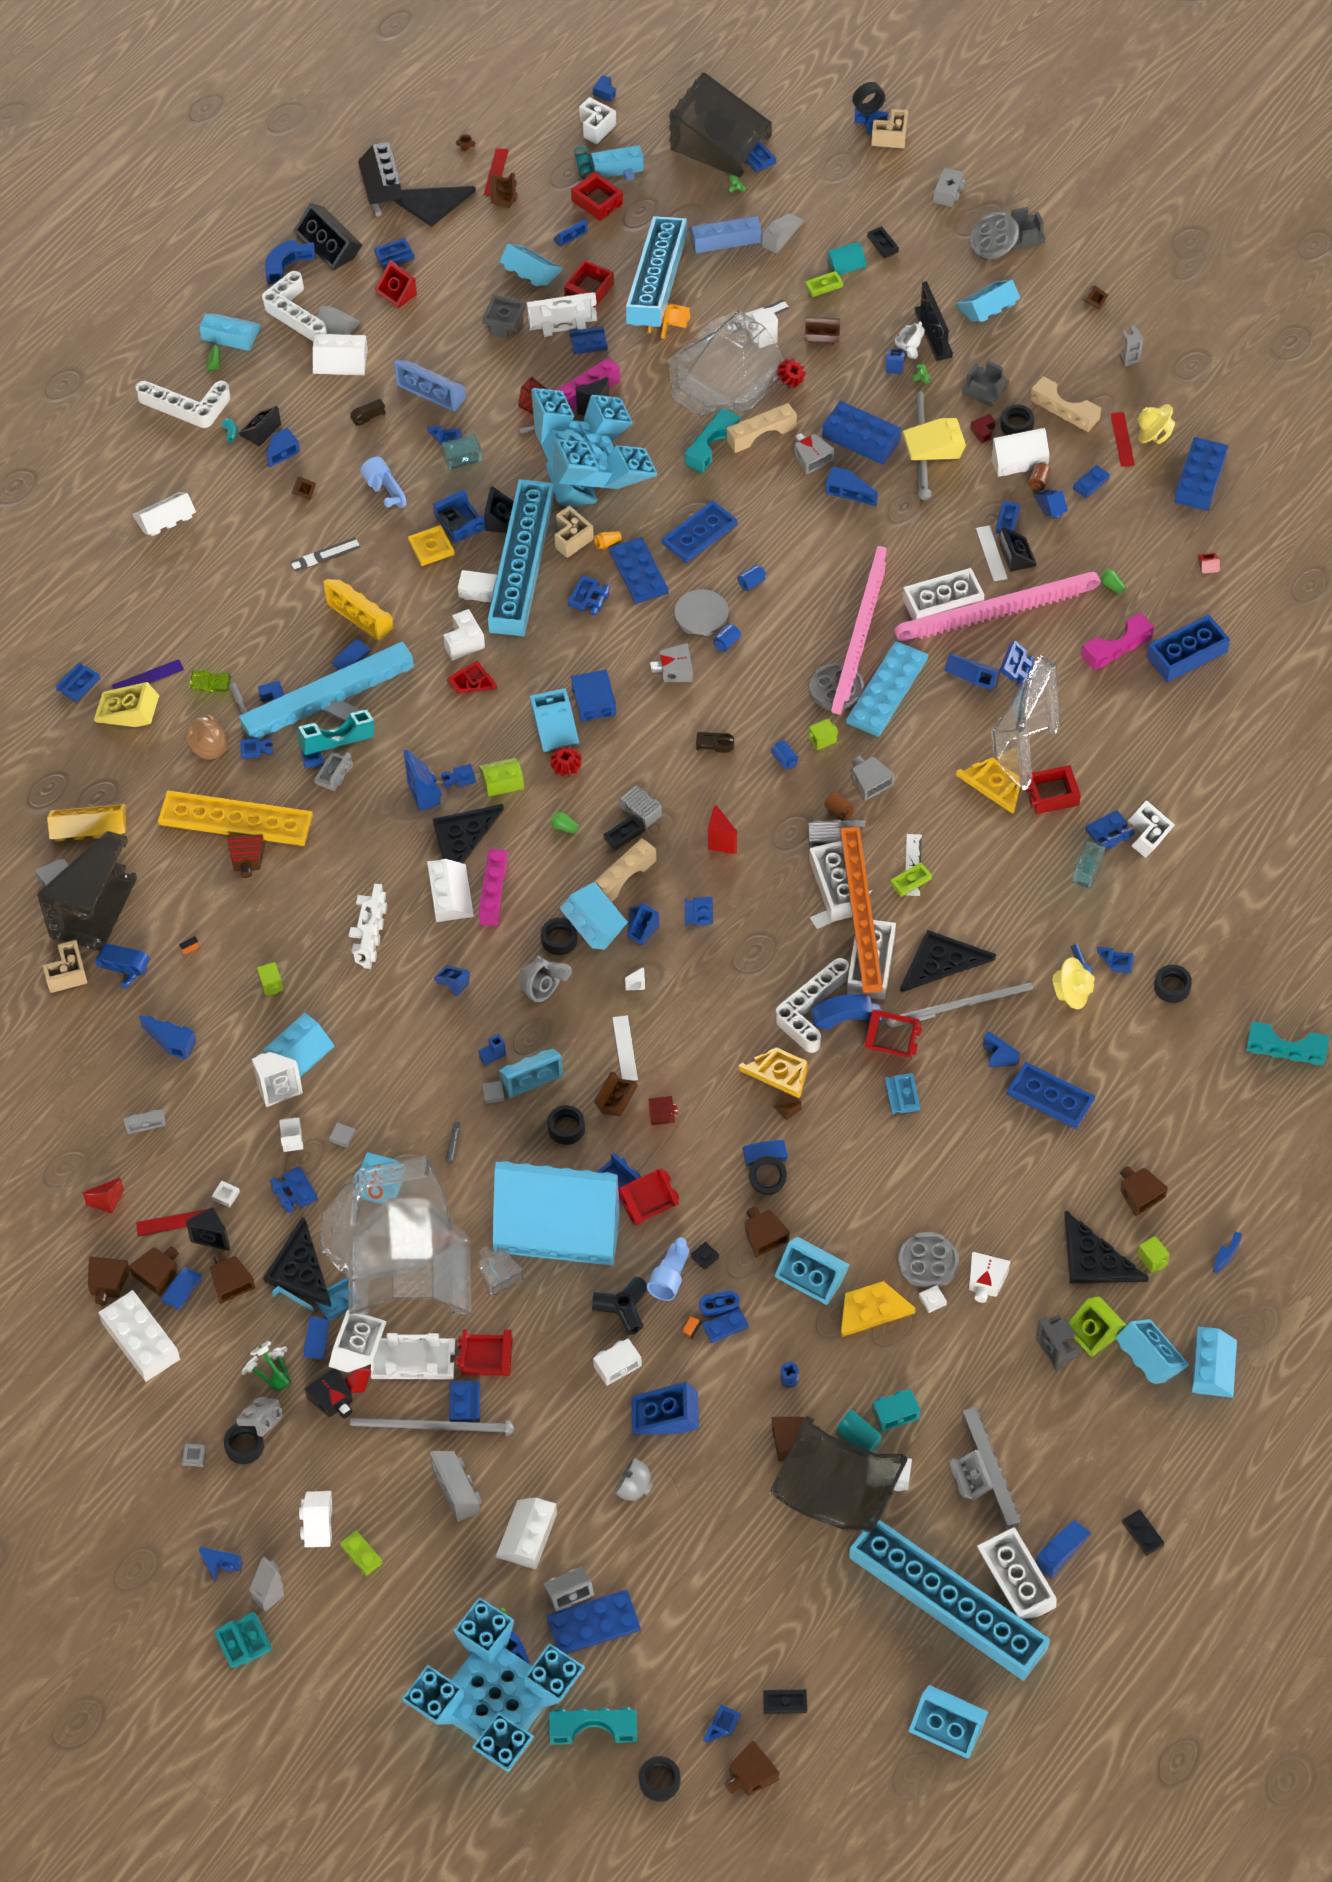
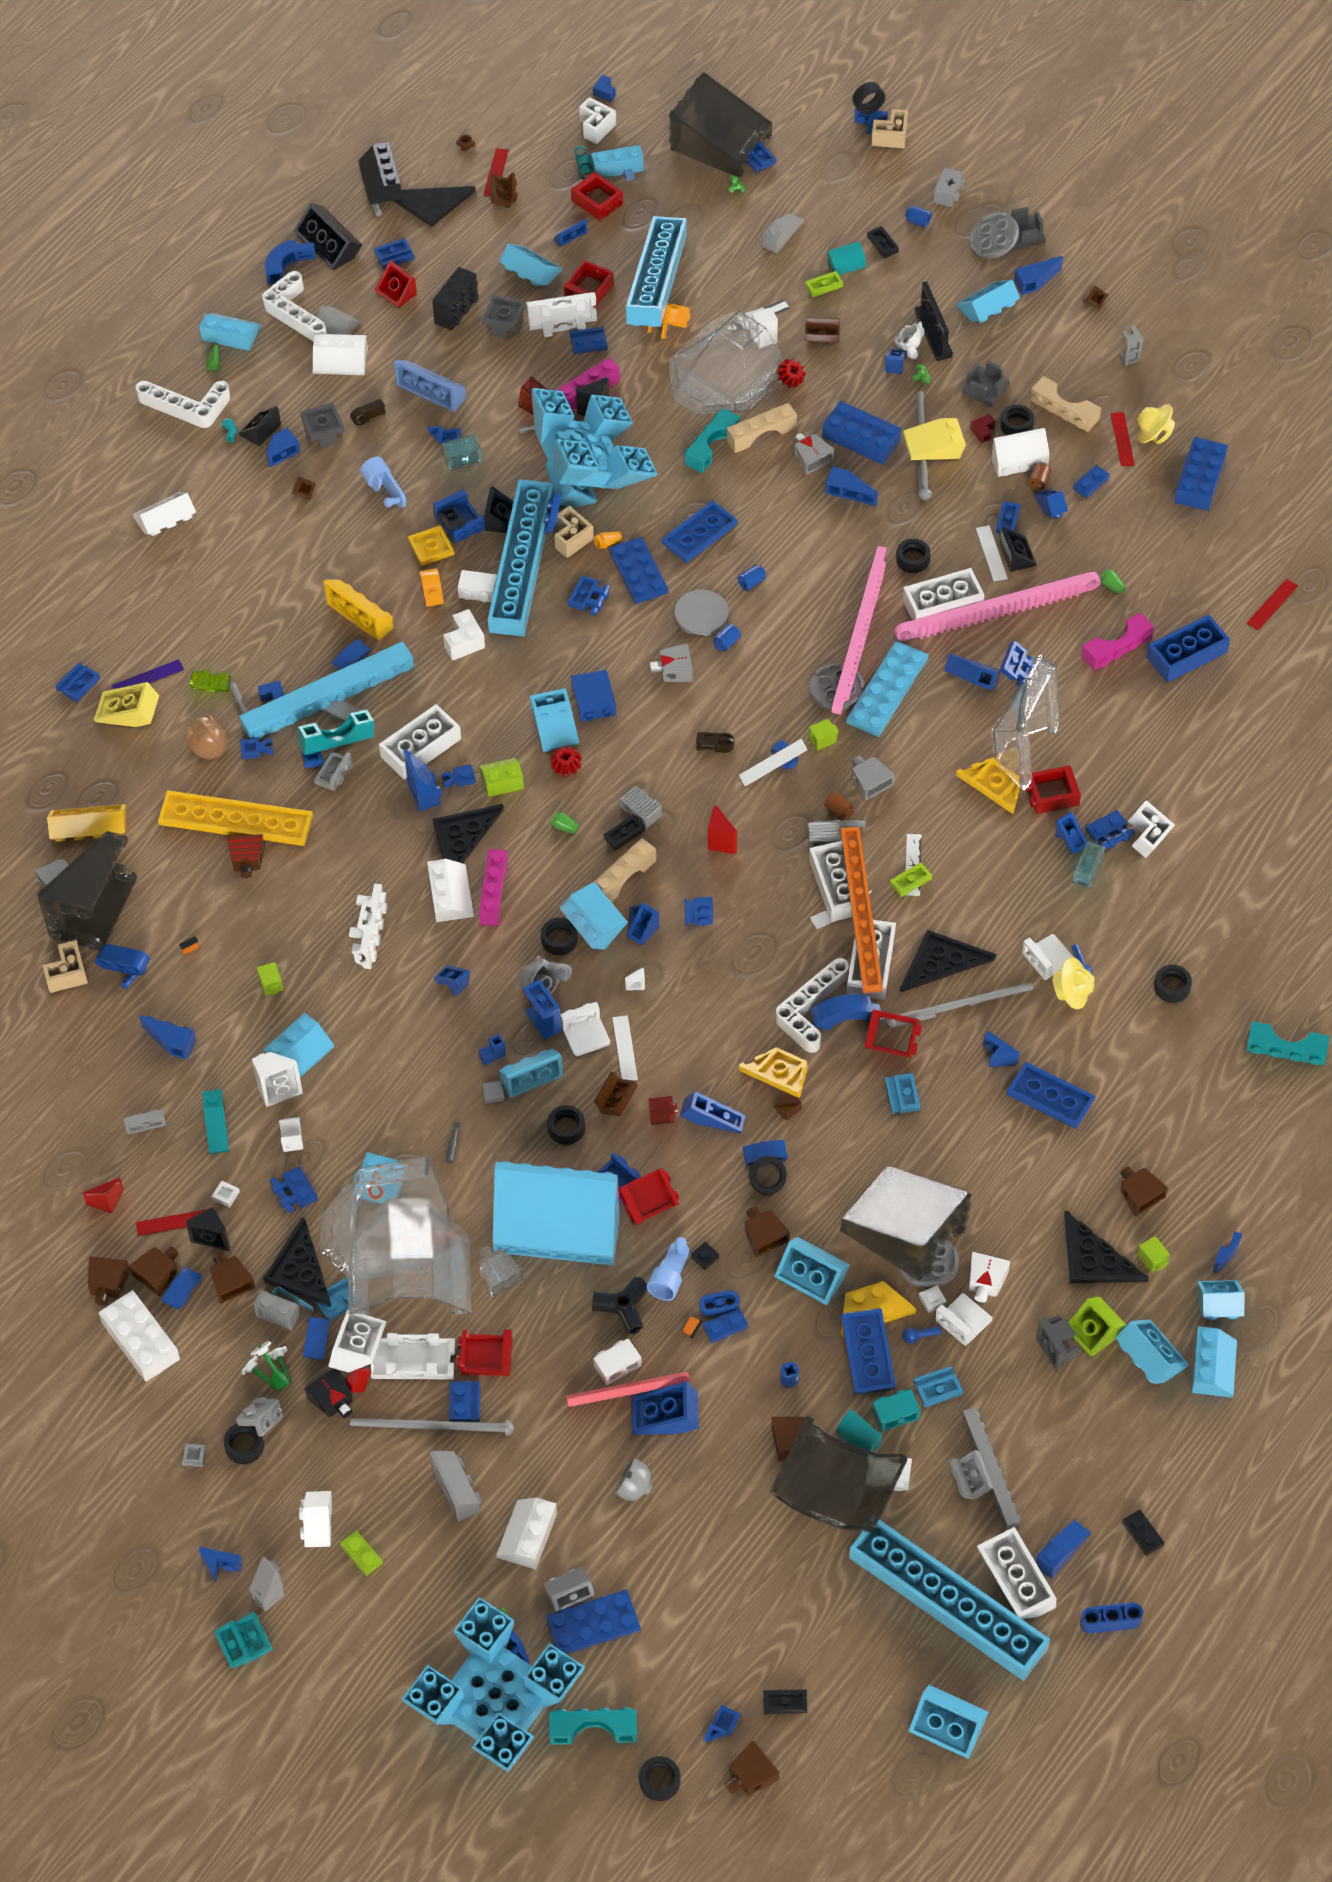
sticker [291,537,360,571] -> none
light grey tile [329,1122,356,1148] -> none
red slope [447,660,498,694] -> none
medium blue slope [688,216,761,253] -> none
blue slope [1097,947,1134,973] -> none
slope [1198,553,1220,574] -> none
none -> teal slope [202,1089,229,1154]
none -> light grey brick [253,1290,300,1331]
none -> dark grey panel [300,402,345,448]
none -> white brick [379,704,461,779]
none -> light orange brick [419,568,444,607]
none -> black brick [432,267,479,331]
none -> blue panel [523,979,562,1040]
none -> blue plate [543,493,561,533]
none -> white bracket [560,1002,610,1056]
none -> coral tile [565,1371,690,1407]
none -> blue slope [680,1091,746,1133]
none -> white sticker [739,739,807,786]
none -> clear smoke windscreen [840,1166,972,1281]
none -> blue plate [840,1308,896,1395]
none -> black tyre [896,538,930,573]
none -> blue bar [903,1326,942,1343]
none -> blue brick [905,205,932,228]
none -> dark azure plate [913,1366,963,1408]
none -> white bracket [935,1293,992,1346]
none -> blue slope [1014,256,1063,295]
none -> white bracket [1022,934,1074,980]
none -> blue slope [1056,812,1089,854]
none -> blue beam [1080,1603,1143,1633]
none -> slope [1197,1280,1244,1320]
none -> red sticker [1247,579,1298,630]

